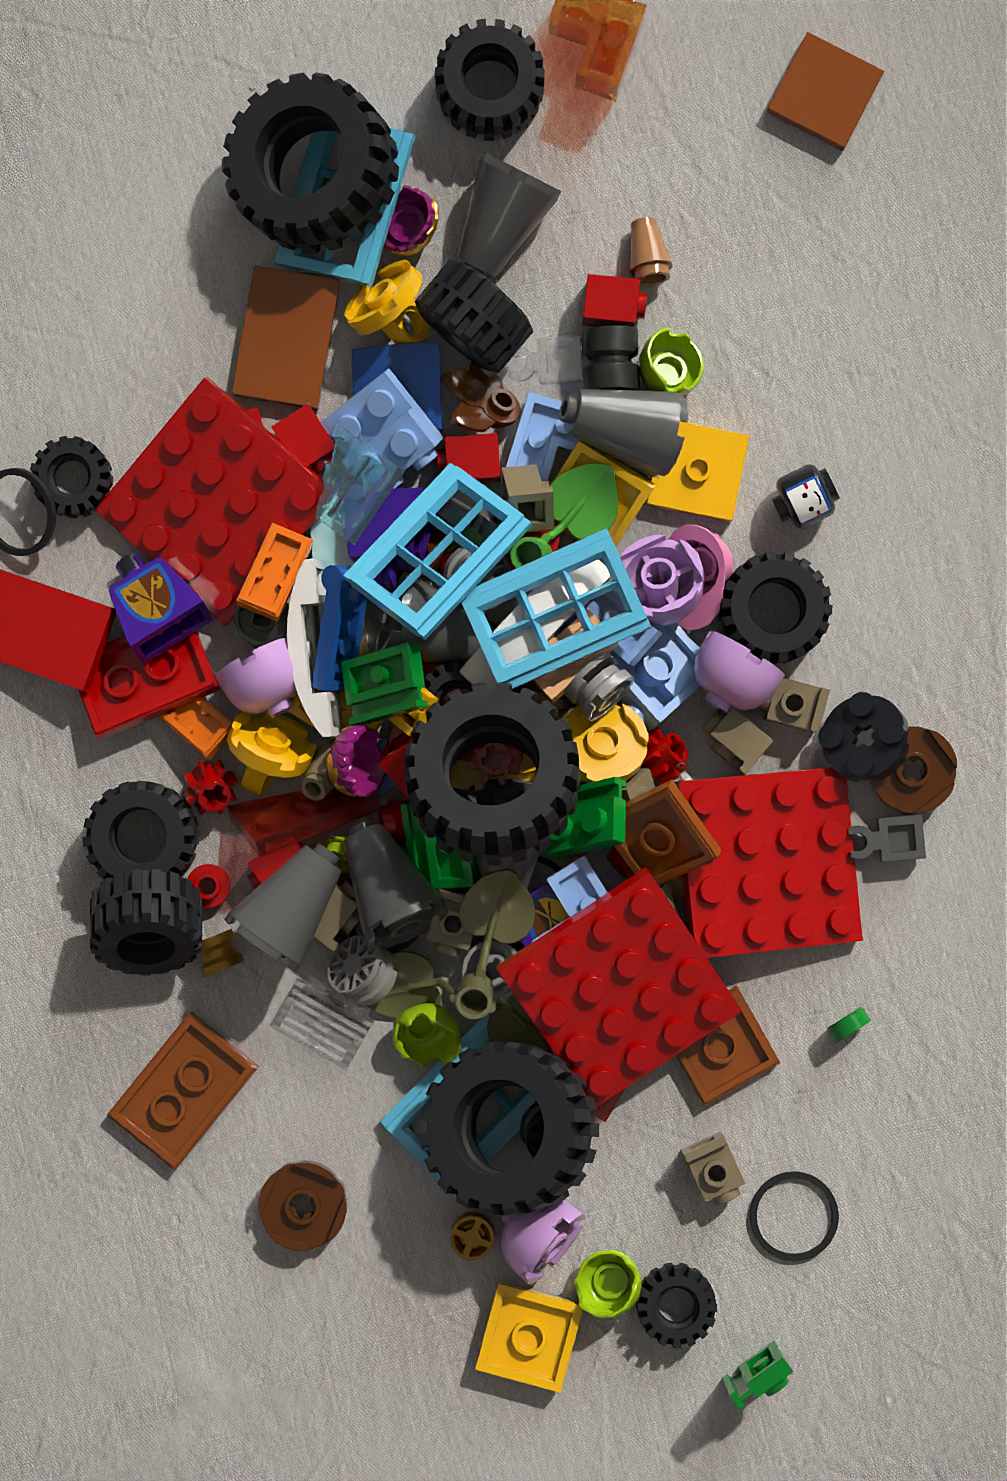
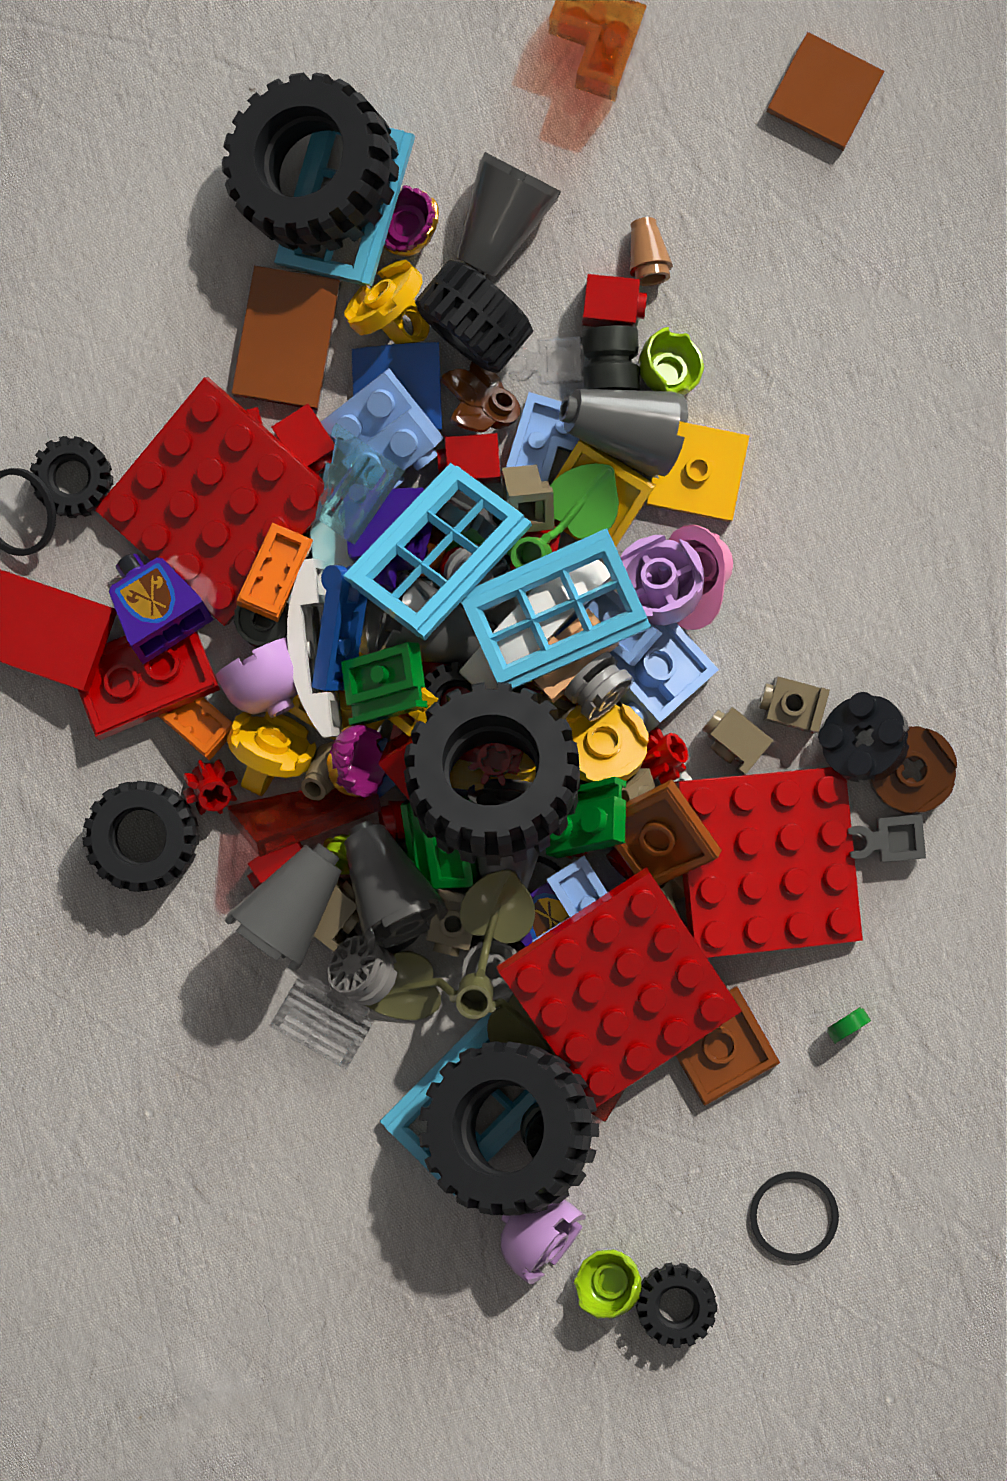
black tyre [90,868,202,976] -> none
dark orange tile [107,1011,259,1170] -> none
red plate [187,864,231,908] -> none
pearl gold wheel [197,929,245,978] -> none
reddish brown plate [258,1160,348,1251] -> none
lime hair [393,1003,461,1067] -> none
black tyre [435,18,545,141] -> none
pearl gold wheel [450,1211,494,1261] -> none
yellow plate [475,1281,583,1393] -> none
dark tan brick [681,1131,746,1205] -> none
lavender cylinder [694,631,785,713] -> none
black tyre [718,551,833,665] -> none
green plate [723,1341,793,1410] -> none
head [771,464,840,529] -> none

